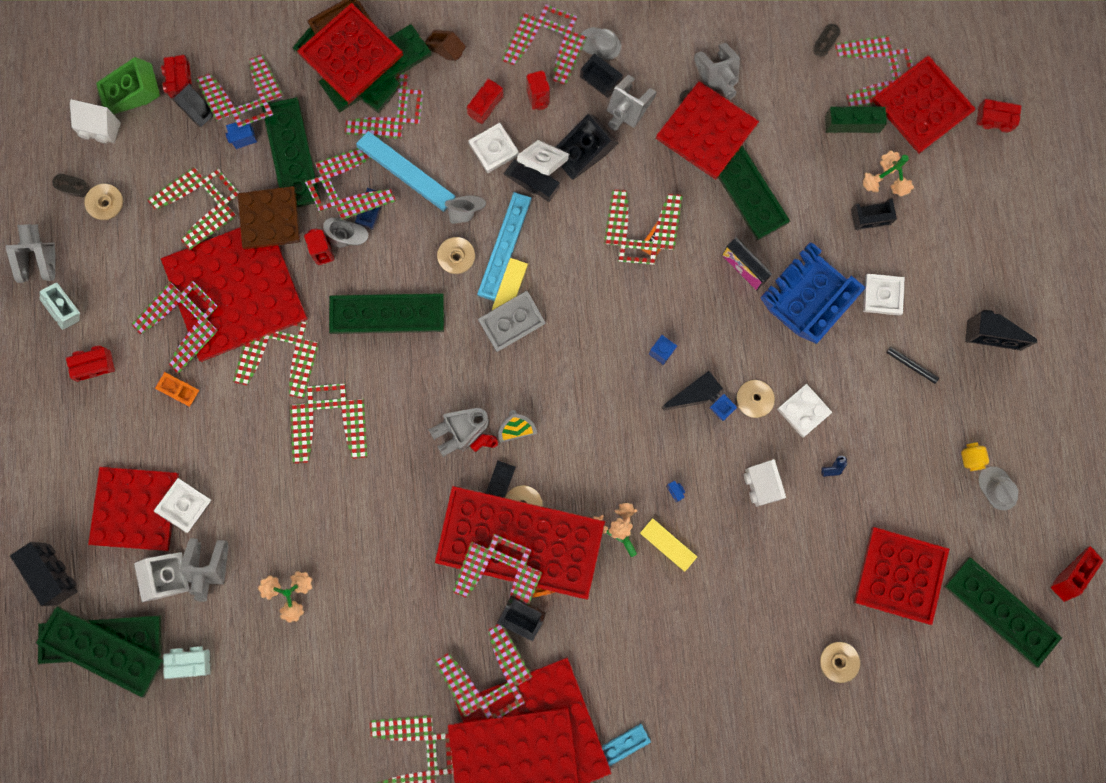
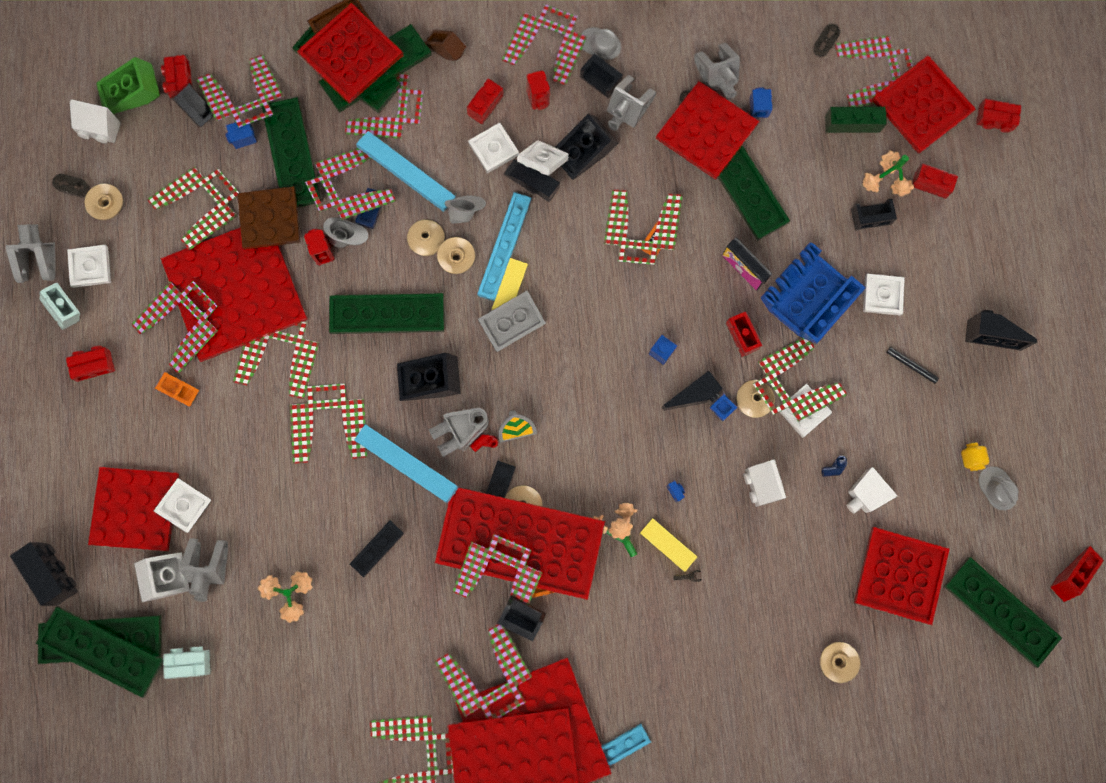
none -> white plate [67,245,111,288]
none -> black plate [349,520,405,578]
none -> medium azure tile [354,424,459,504]
none -> black slope [397,352,461,401]
none -> tan dish [407,220,445,256]
none -> clear smoke hand [673,570,702,582]
none -> red brick [726,311,762,357]
none -> blue brick [749,87,772,118]
none -> piece [753,338,848,422]
none -> white torso [846,467,897,514]
none -> red brick [912,163,958,199]

